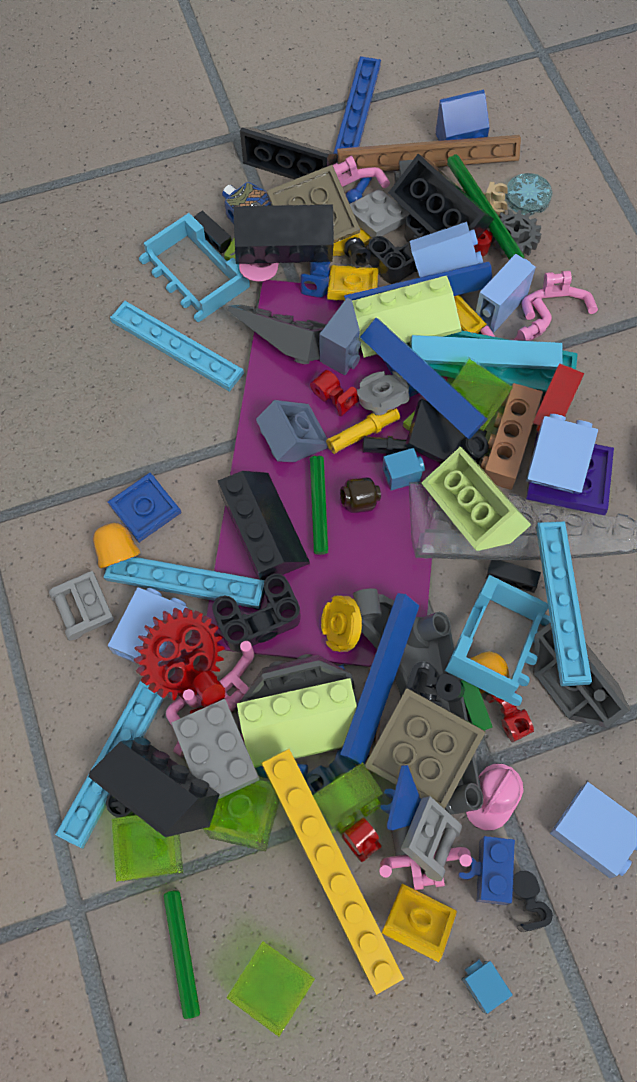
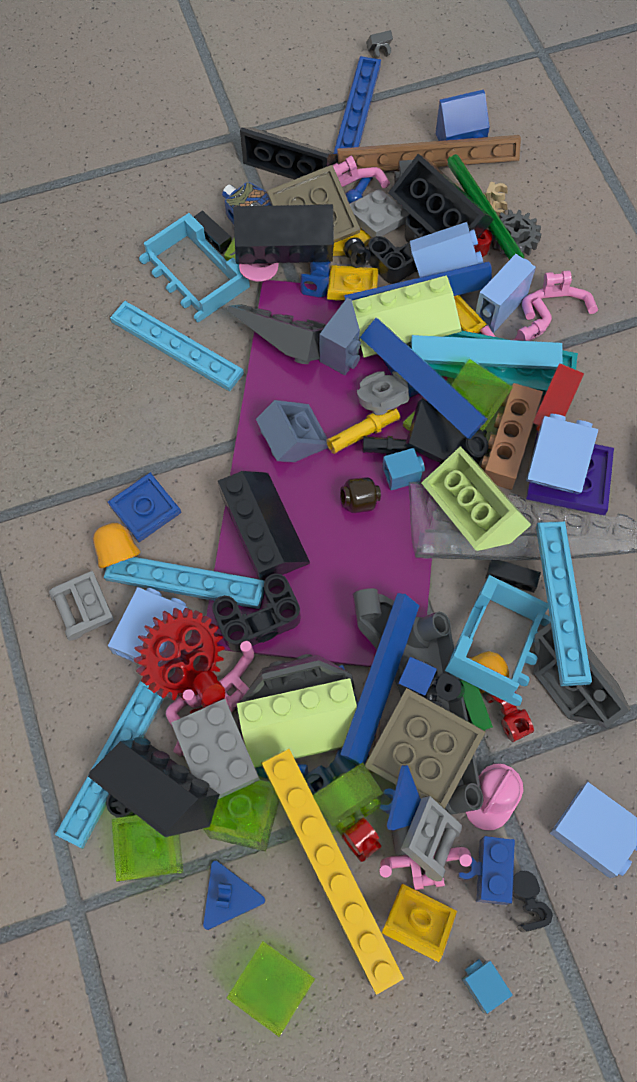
green axle [163,890,200,1019] -> none
red leg [310,370,359,417] -> none
green axle [310,456,328,555] -> none
yellow tile [321,596,362,652] -> none
clear light blue tile [505,173,553,215] -> none
none -> blue piece [203,861,265,930]
none -> dark grey tile [366,30,393,59]
none -> blue tile [398,657,437,695]

